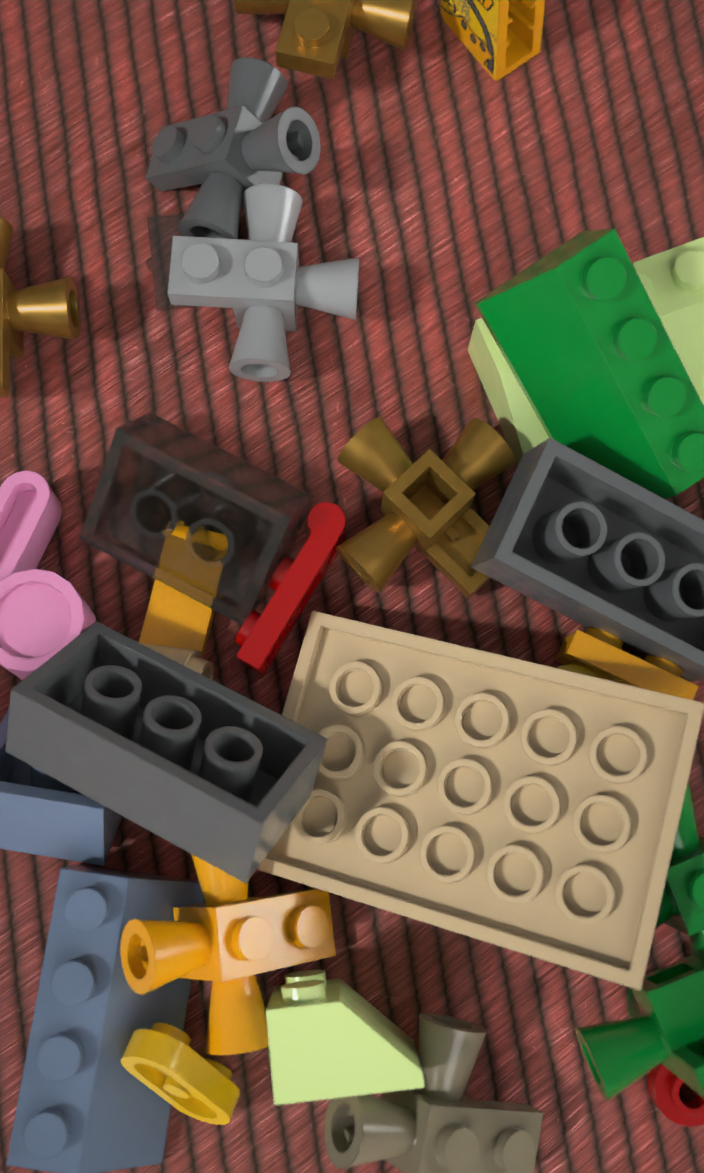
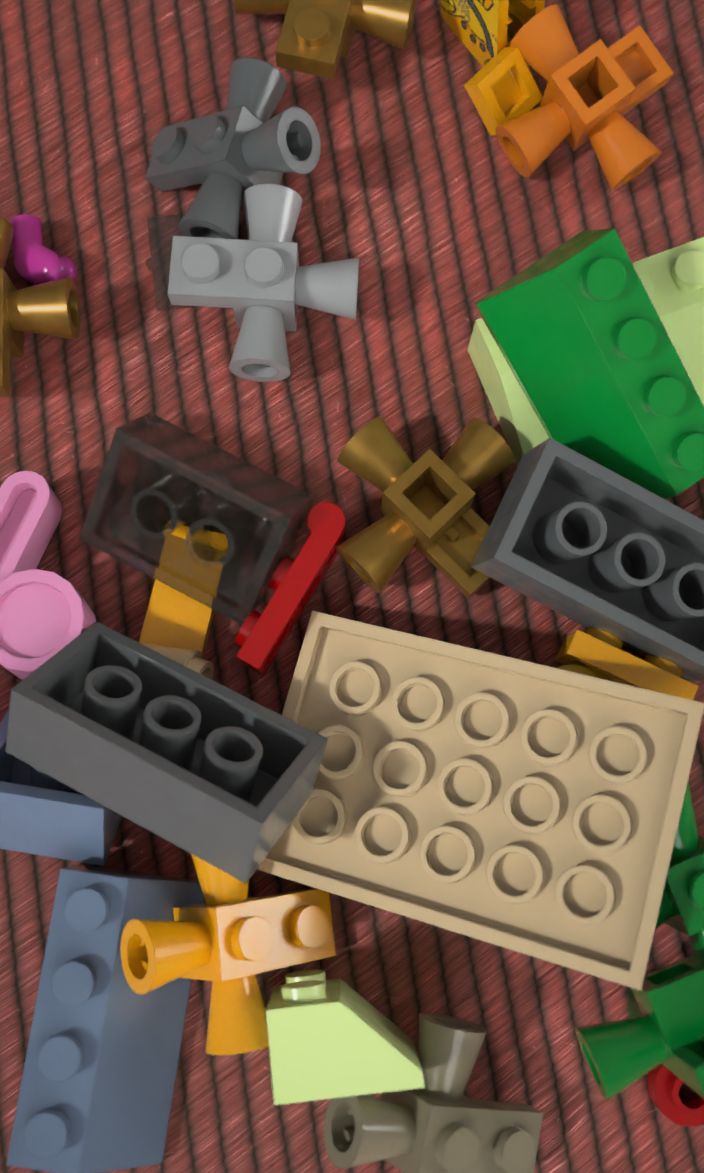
yellow plate [121,1023,240,1125] -> none
none -> dark pink arm [11,214,77,285]
none -> light orange plate [464,46,542,136]
none -> orange brick [496,4,674,191]

